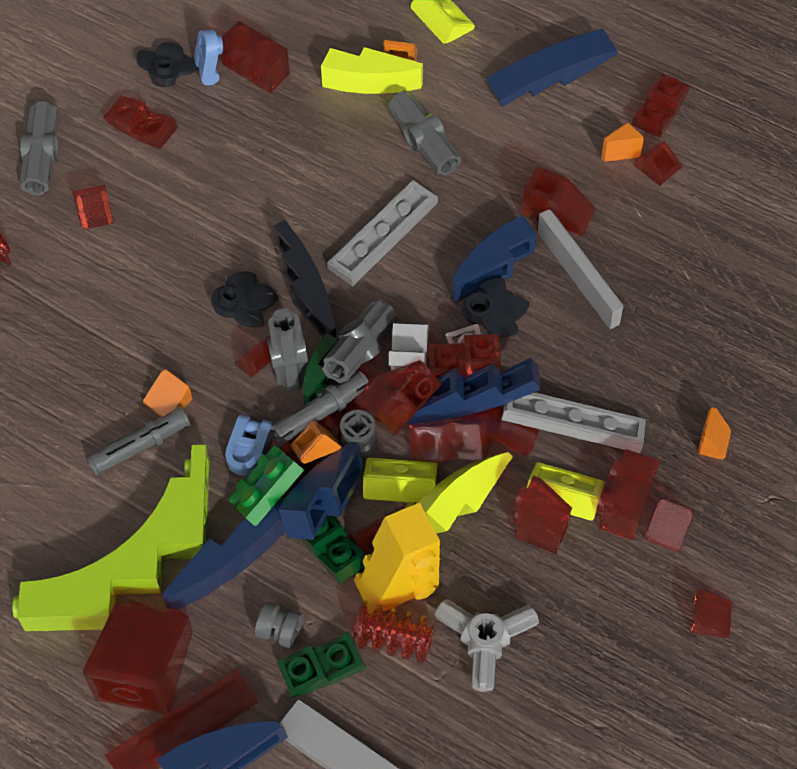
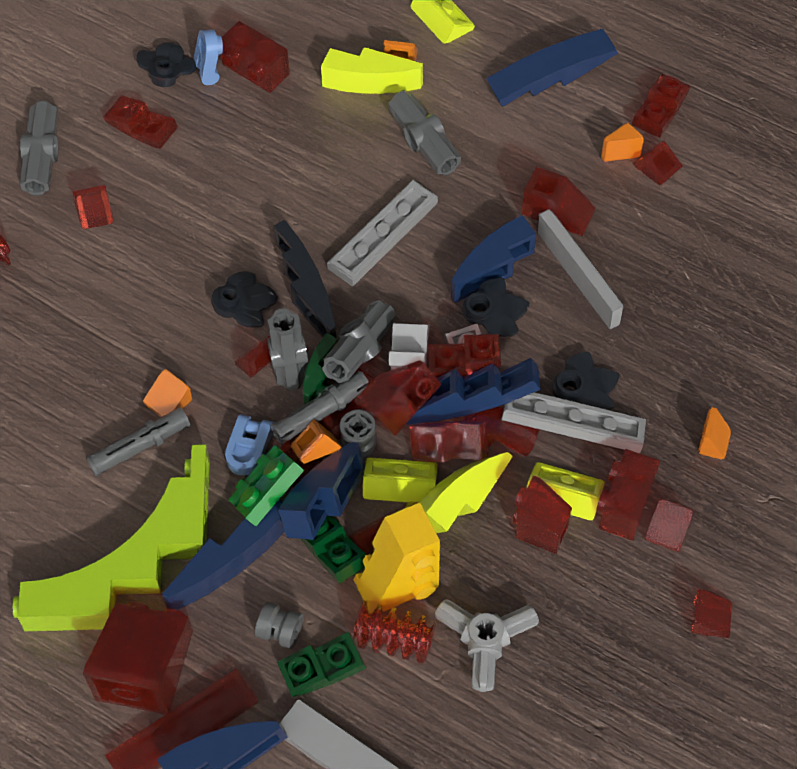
none -> black plate [552,352,620,410]

